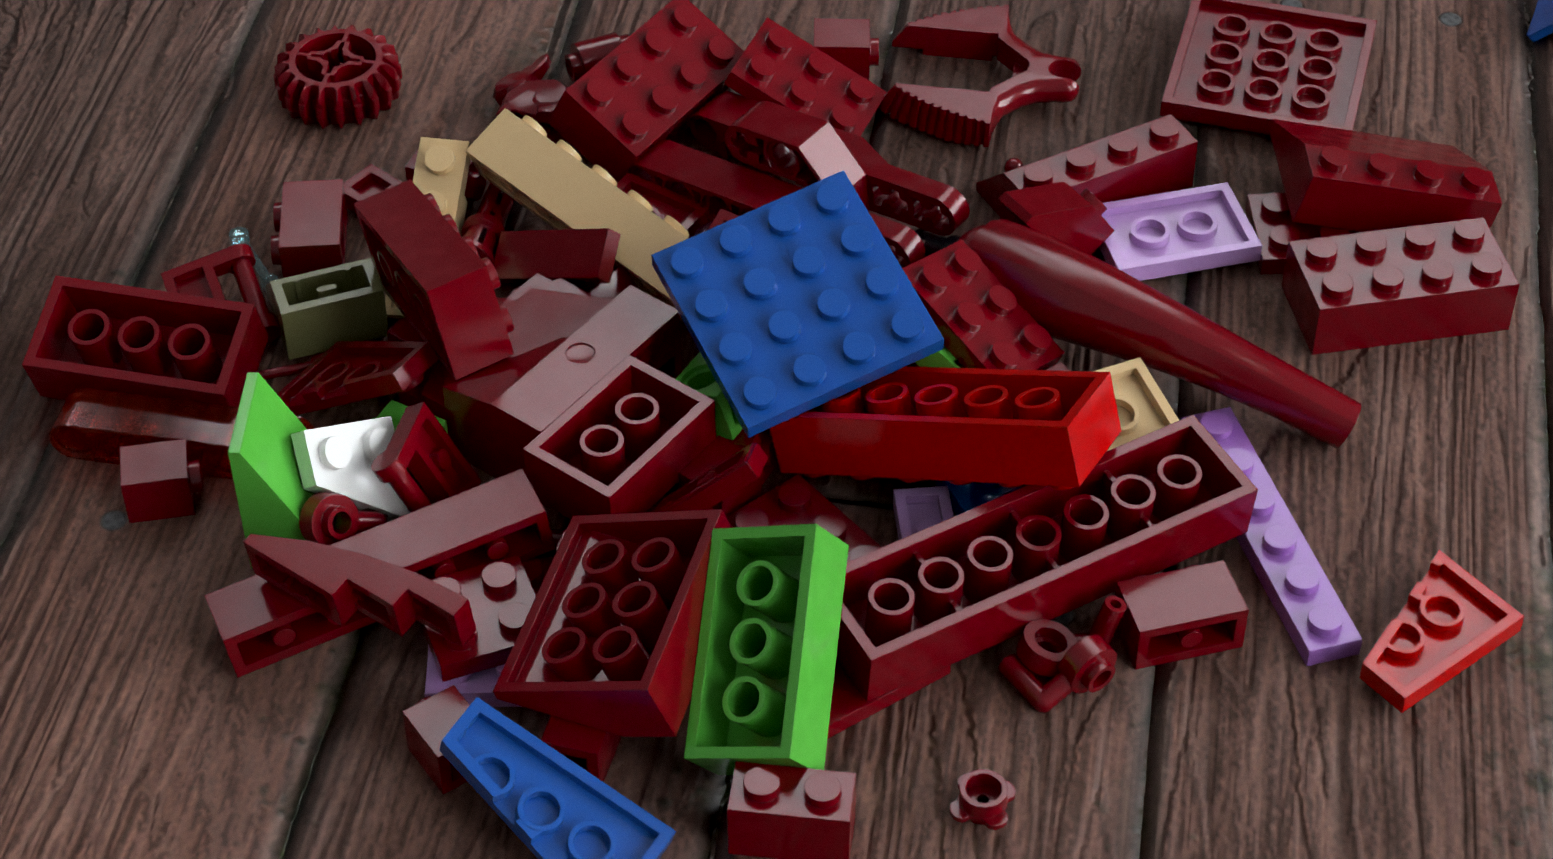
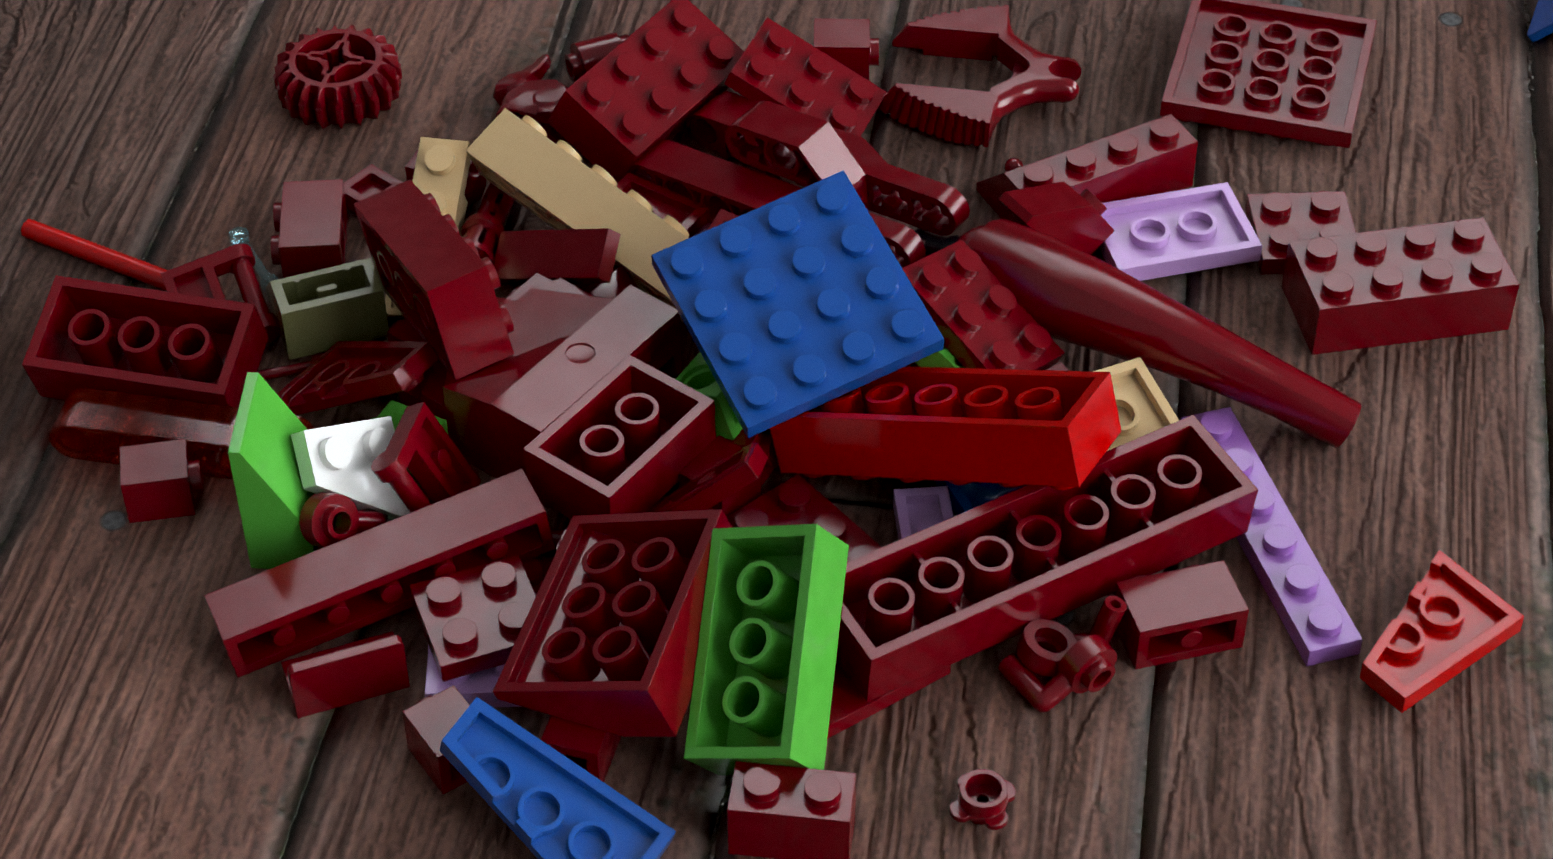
dark red slope [243,534,476,647] -> none
dark red slope [1268,119,1503,232] -> none
none -> red bar [21,219,168,291]
none -> dark red panel [281,631,410,719]

